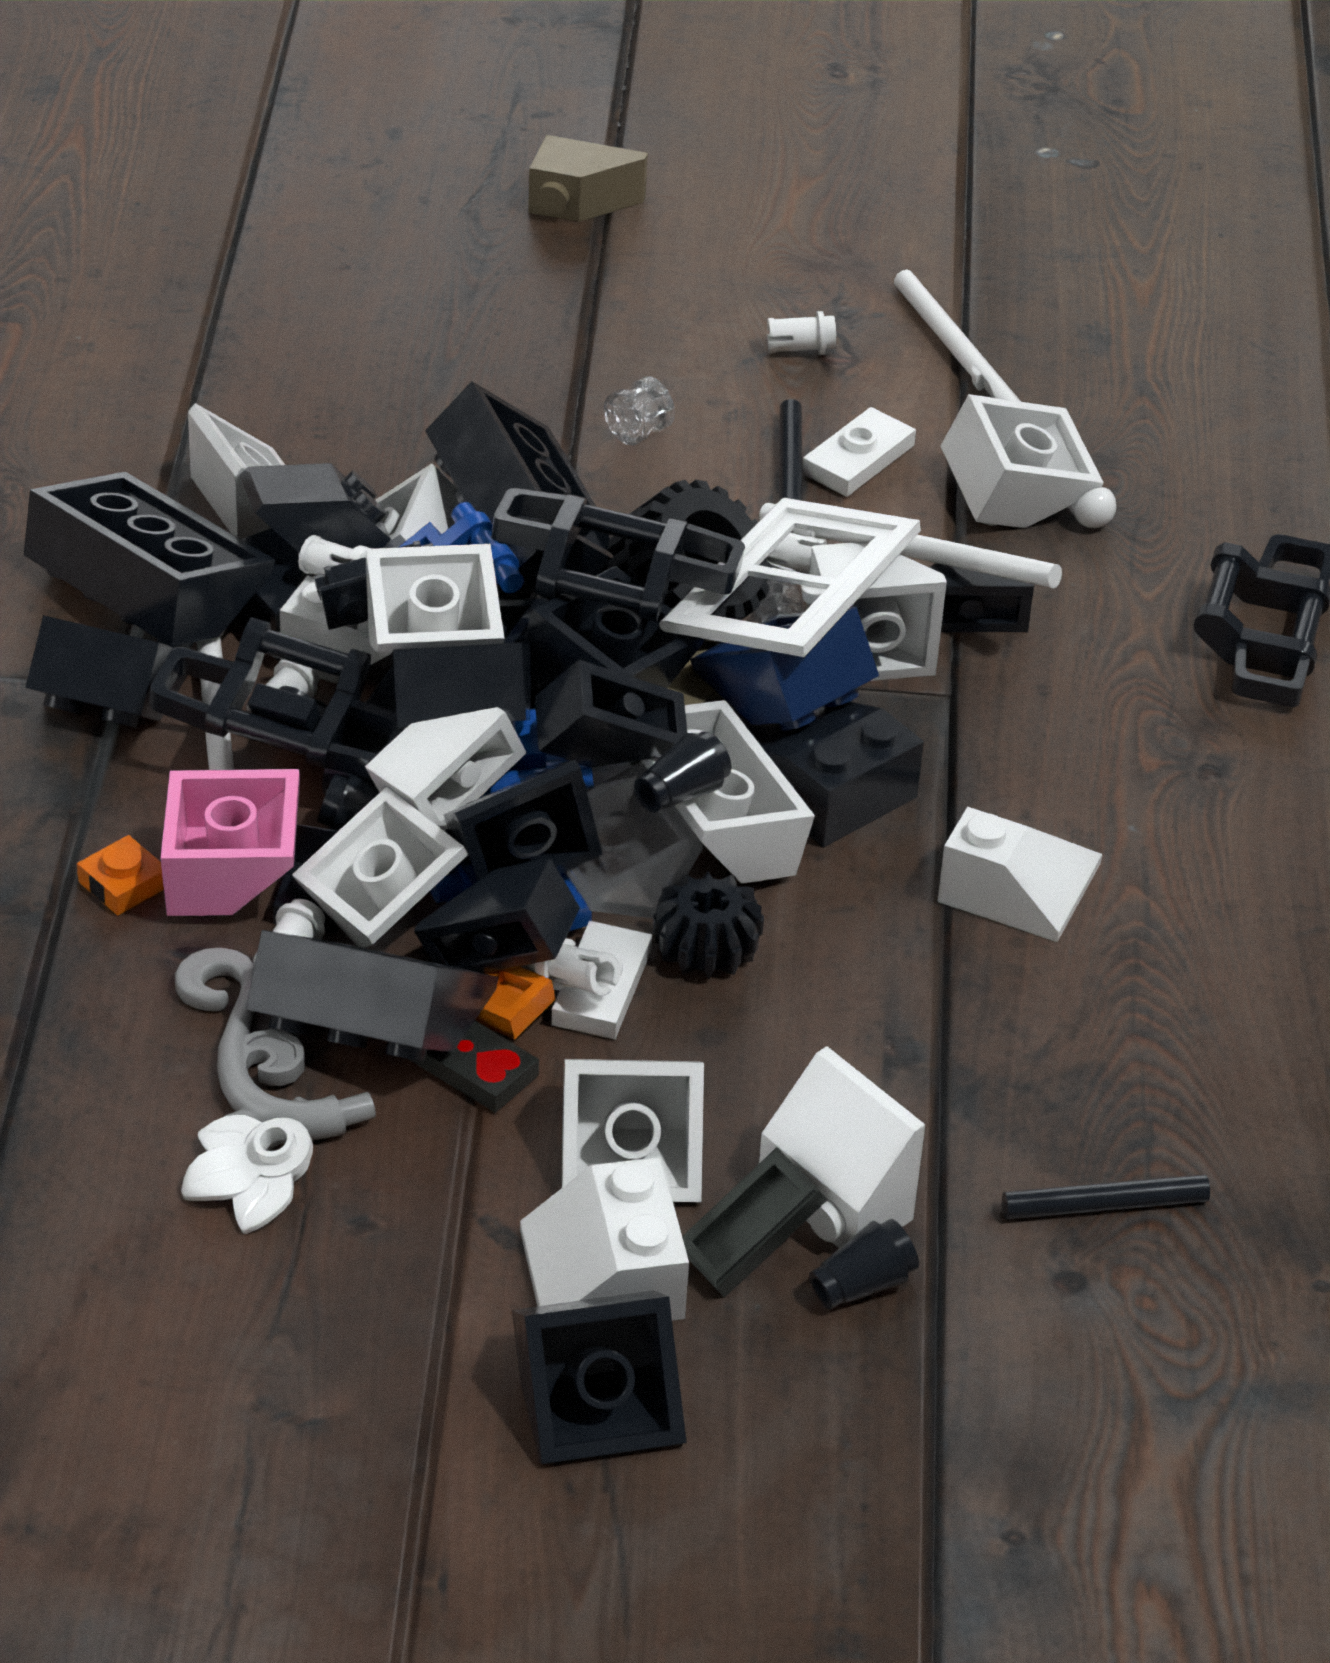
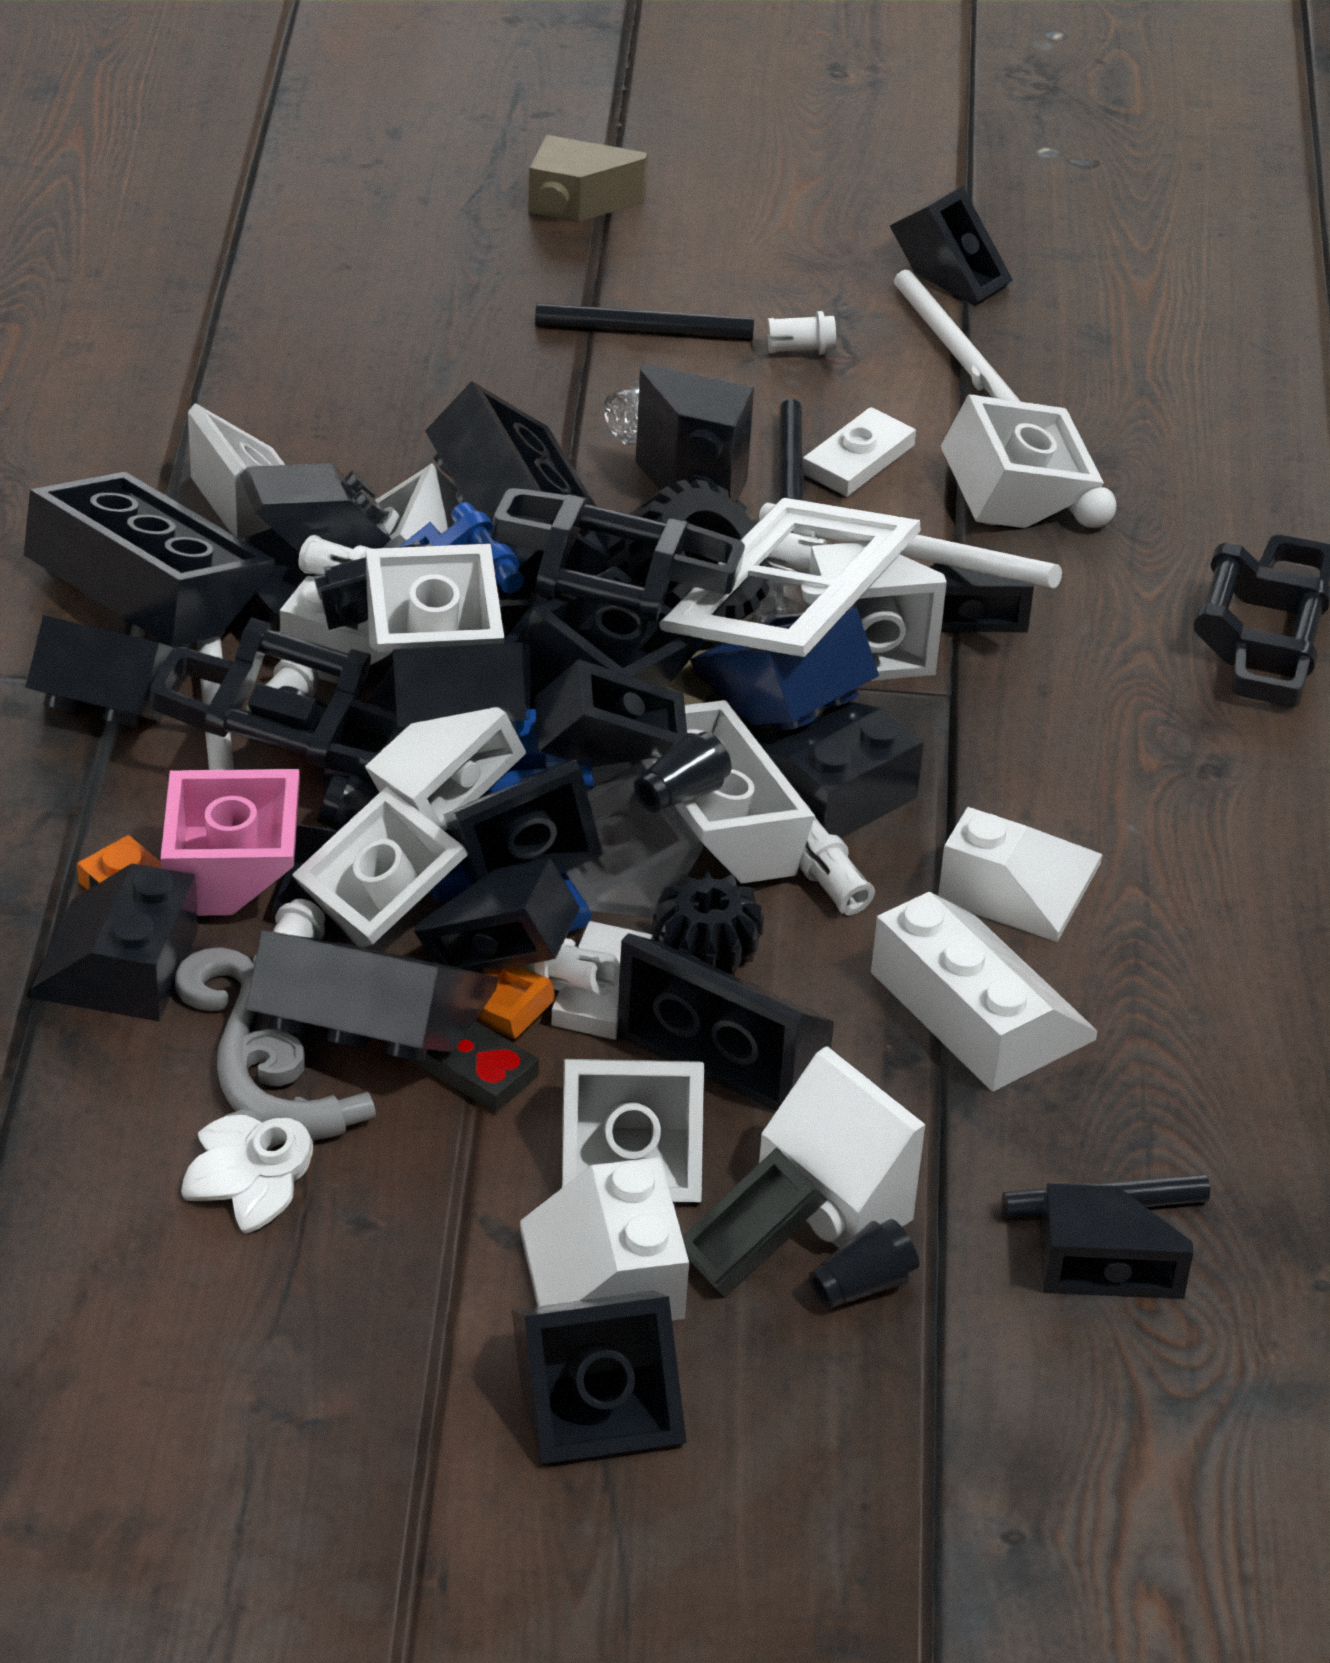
none -> black slope [31,863,198,1022]
none -> black bar [535,303,754,339]
none -> black slope [617,933,834,1111]
none -> black slope [635,363,754,502]
none -> white pin [799,804,875,916]
none -> white slope [871,892,1097,1092]
none -> black slope [890,186,1013,305]
none -> black slope [1039,1183,1194,1299]

